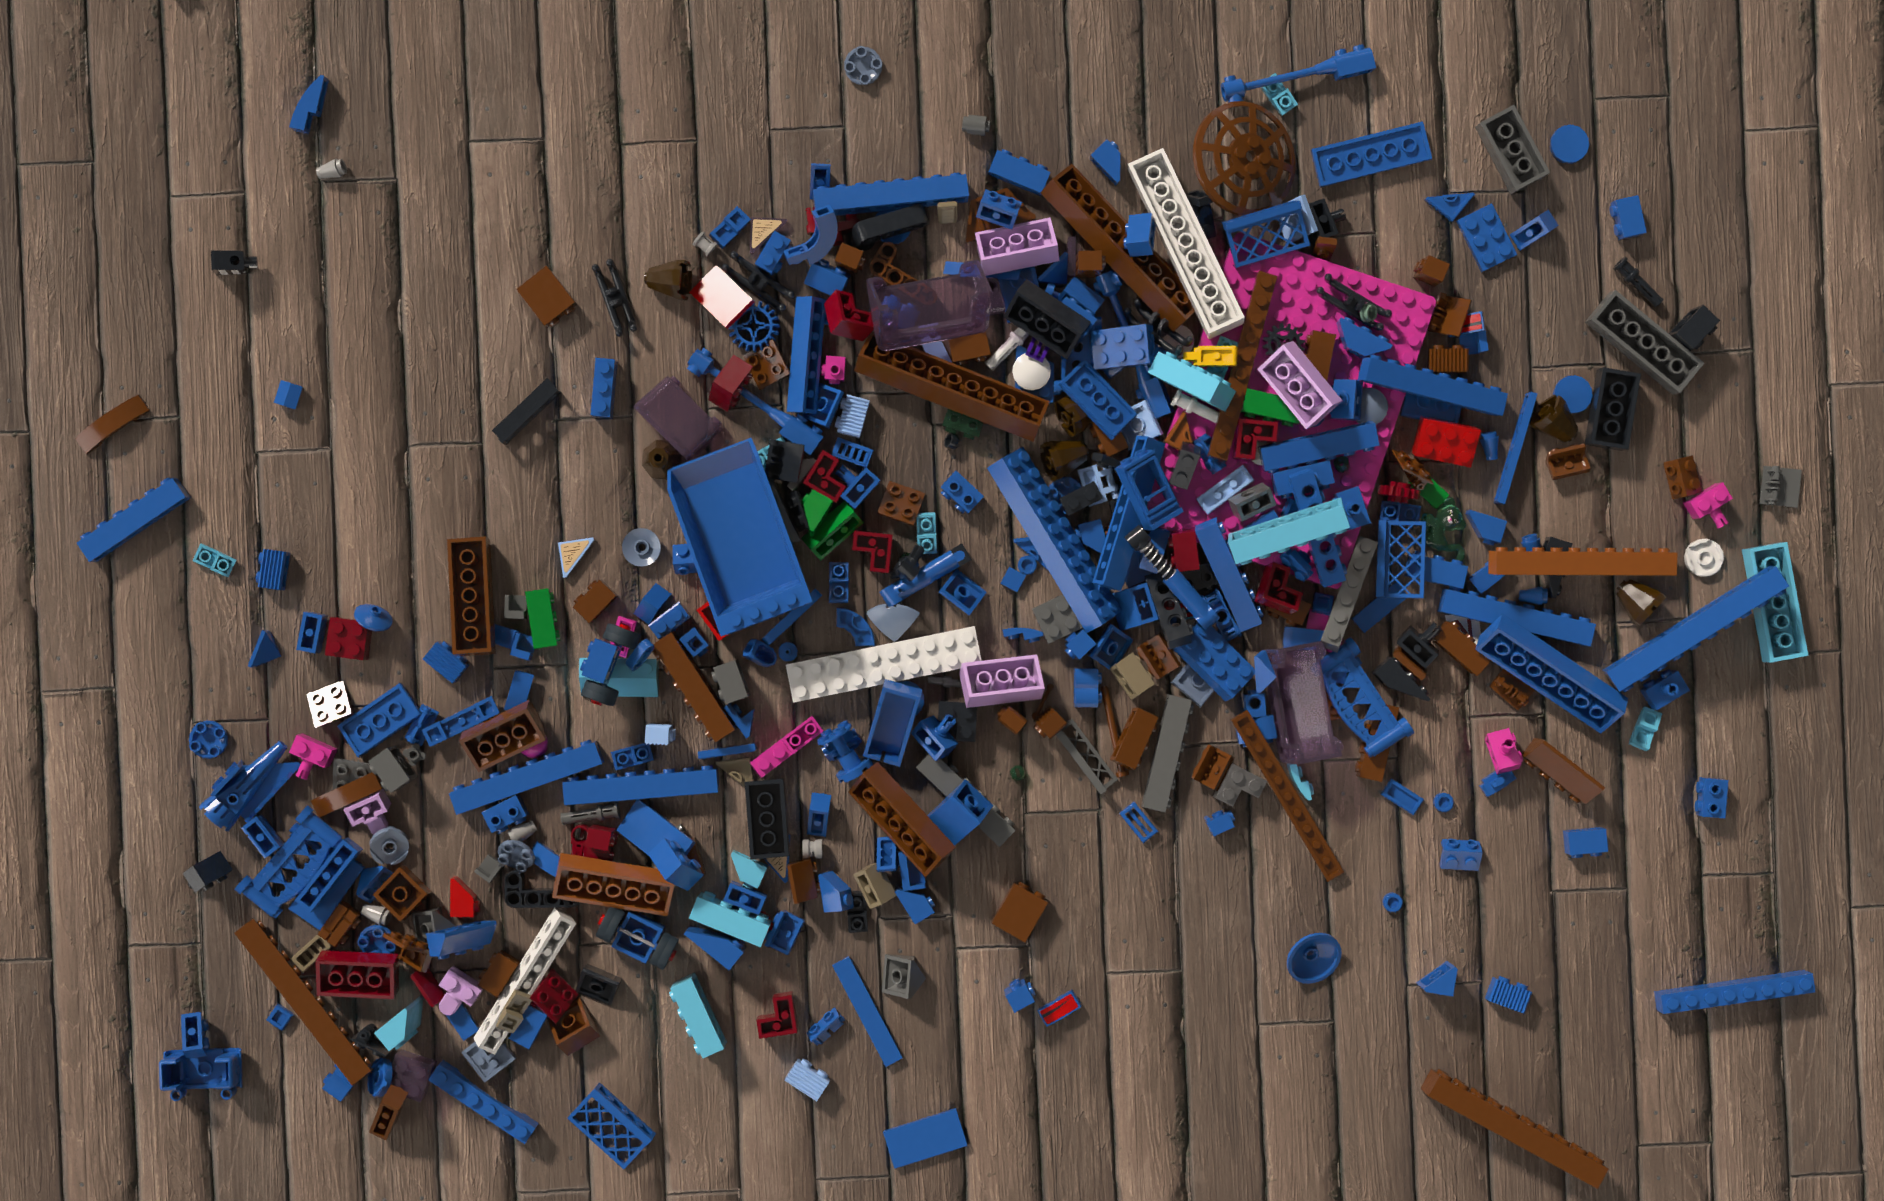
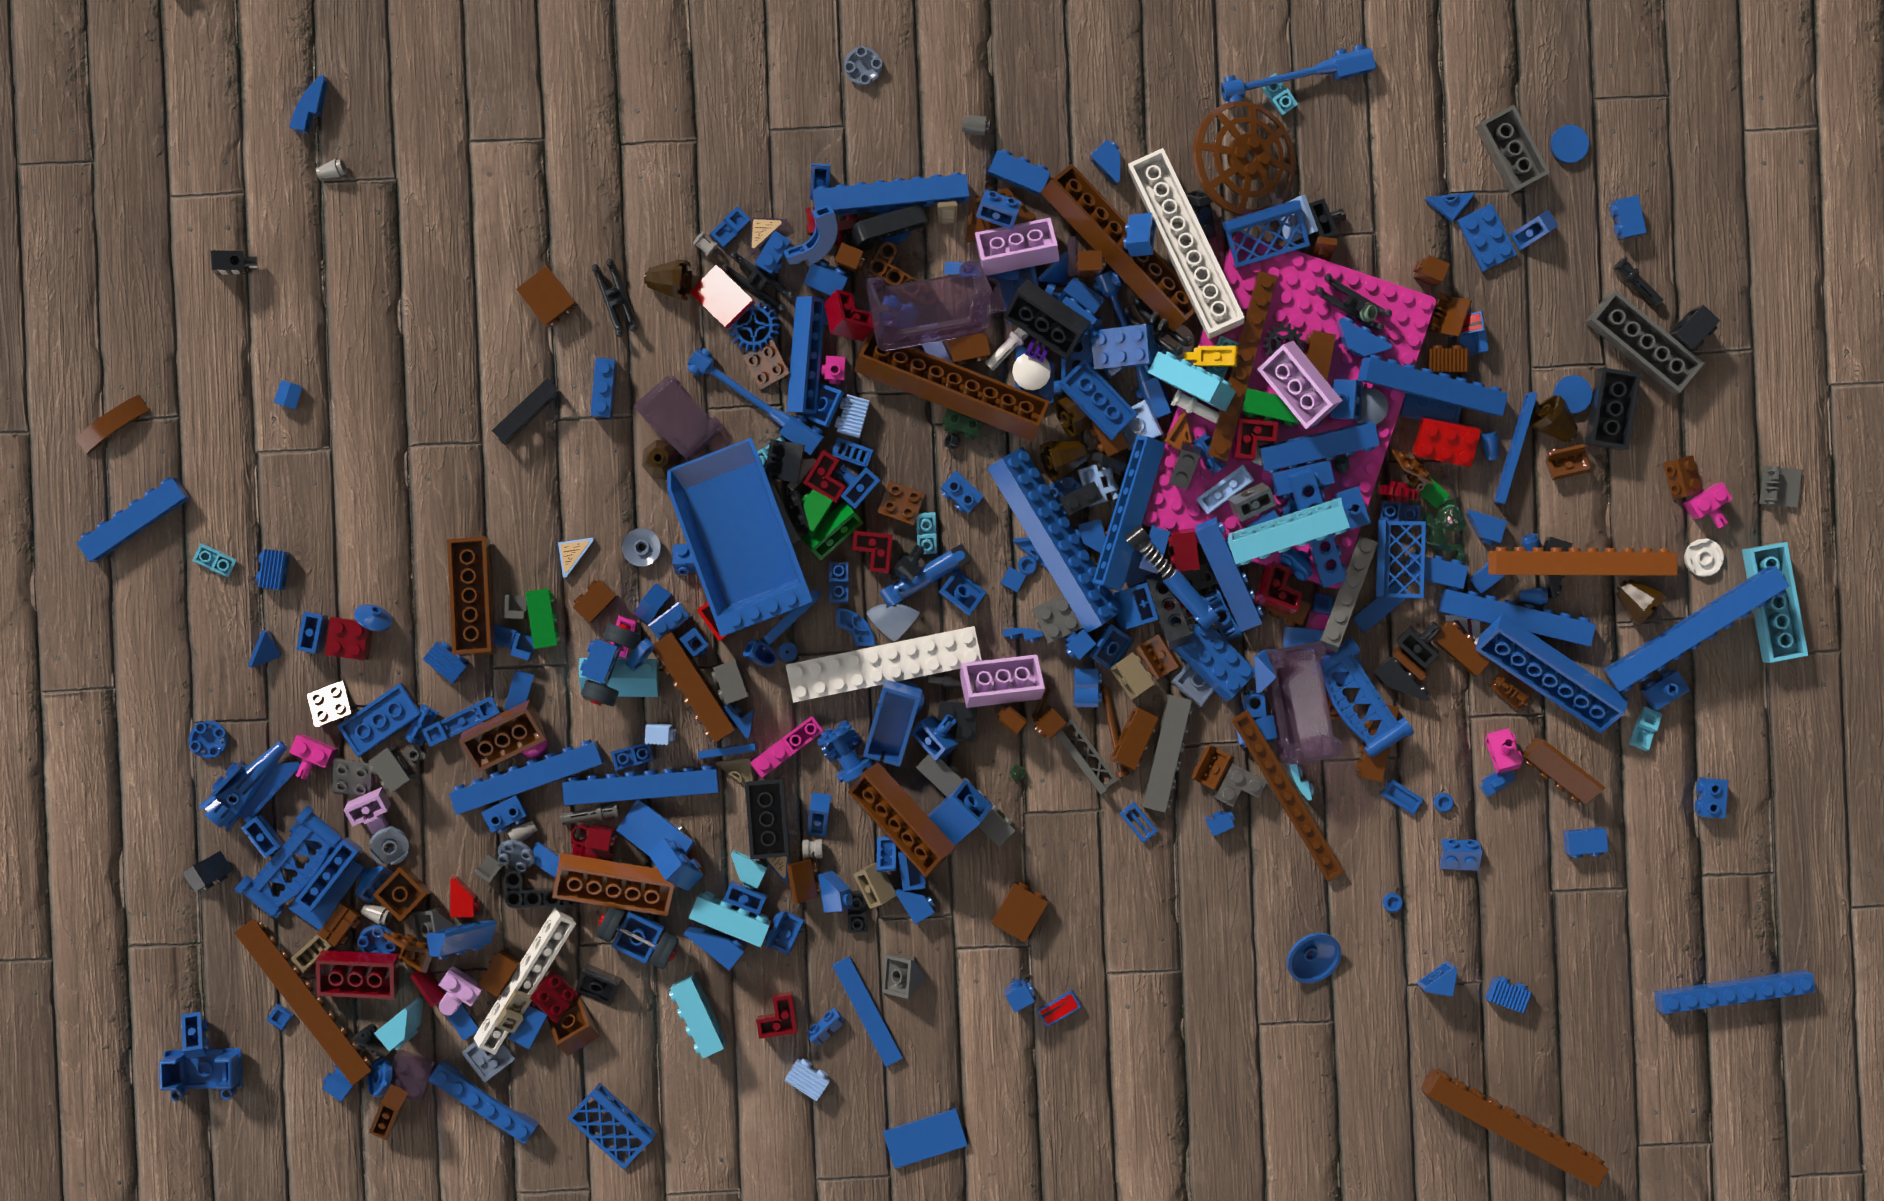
reddish brown slope [310,772,383,817] -> none
dark red brick [708,354,753,412] -> none
blue door [1115,448,1184,530] -> none
blue plate [1310,121,1432,187] -> none

